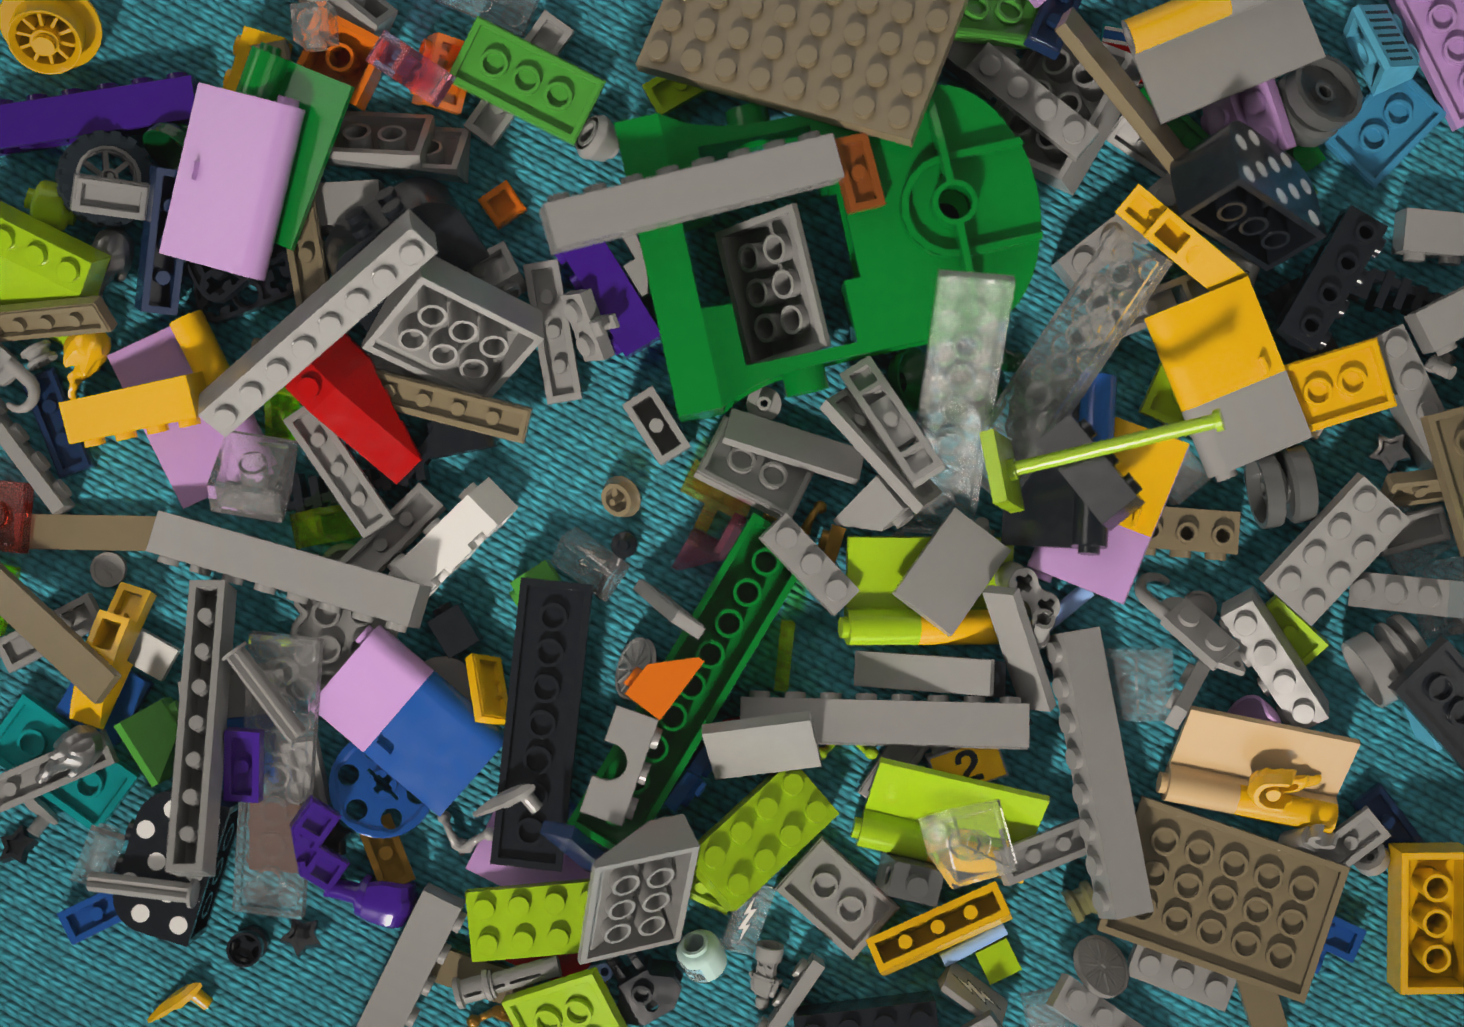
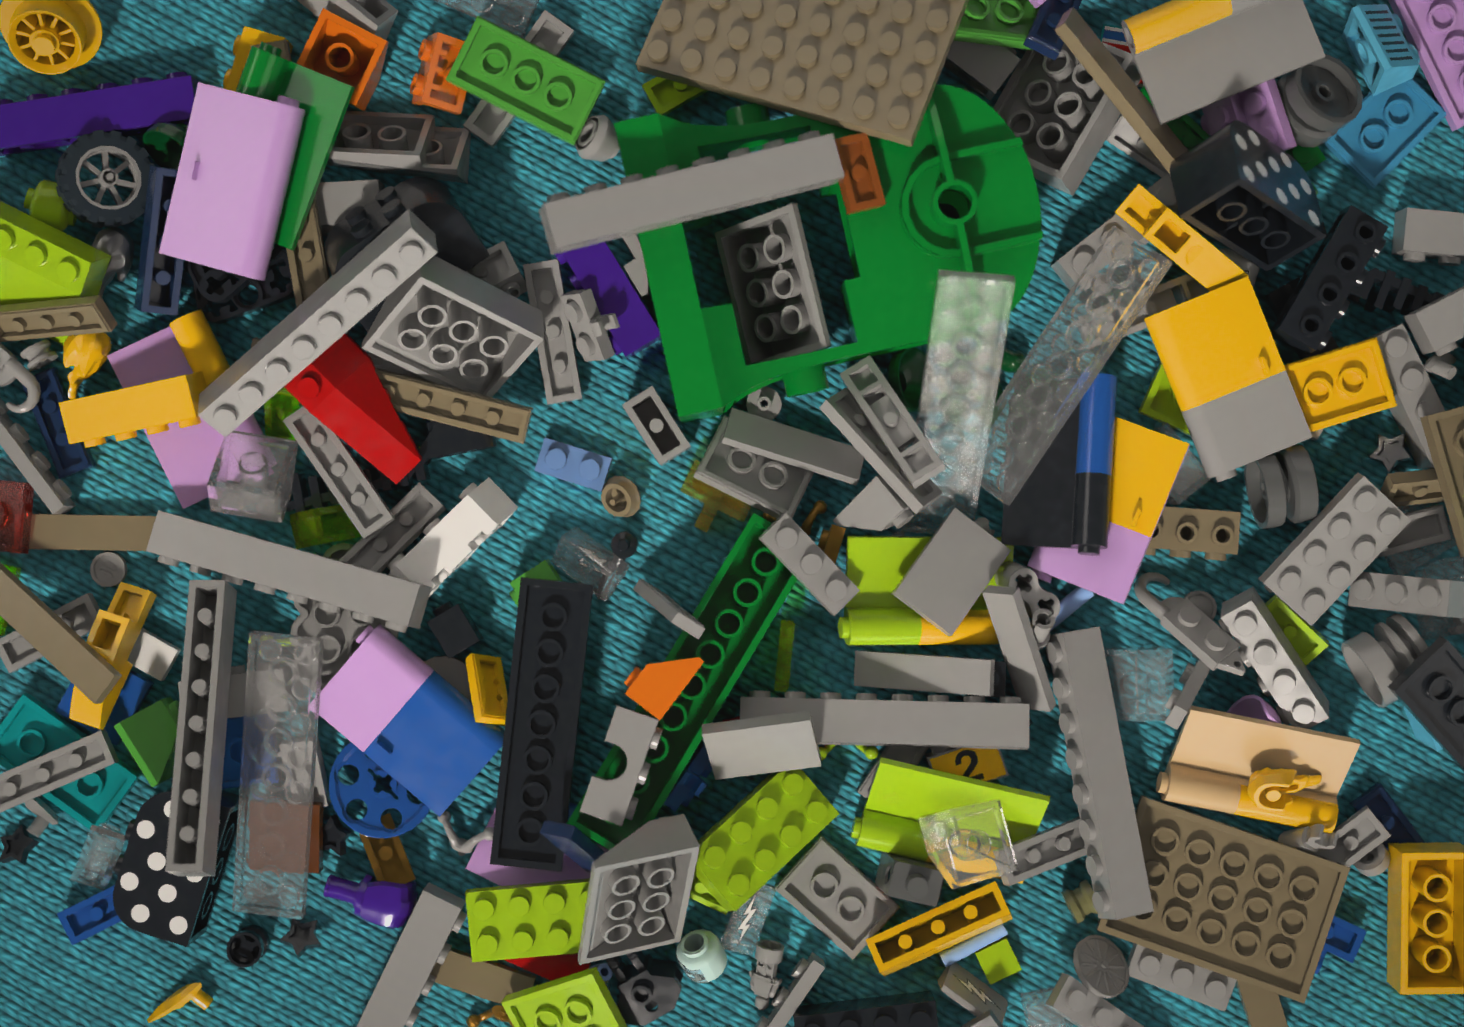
flat silver piece [35,725,103,784] -> none
light grey tile [70,173,150,221] -> none
light grey axle [86,872,200,908] -> none
light grey axle [221,642,305,742] -> none
dark purple plate [223,727,264,803] -> none
dark purple tile [289,795,350,893] -> none
clear brick [290,1,339,52] -> none
clear pink slope [365,29,457,108] -> none
light grey pin [452,955,562,1010] -> none
light grey bar [472,784,543,817] -> none
orange tile [477,180,528,230] -> none
light grey wheel [615,637,656,701] -> none
clear pink slope [672,512,747,571] -> none
light grey plate [965,42,1100,162] -> none
lime tile [979,408,1225,514] -> none
black brick [1036,414,1145,531] -> none
none -> medium blue plate [534,437,613,492]

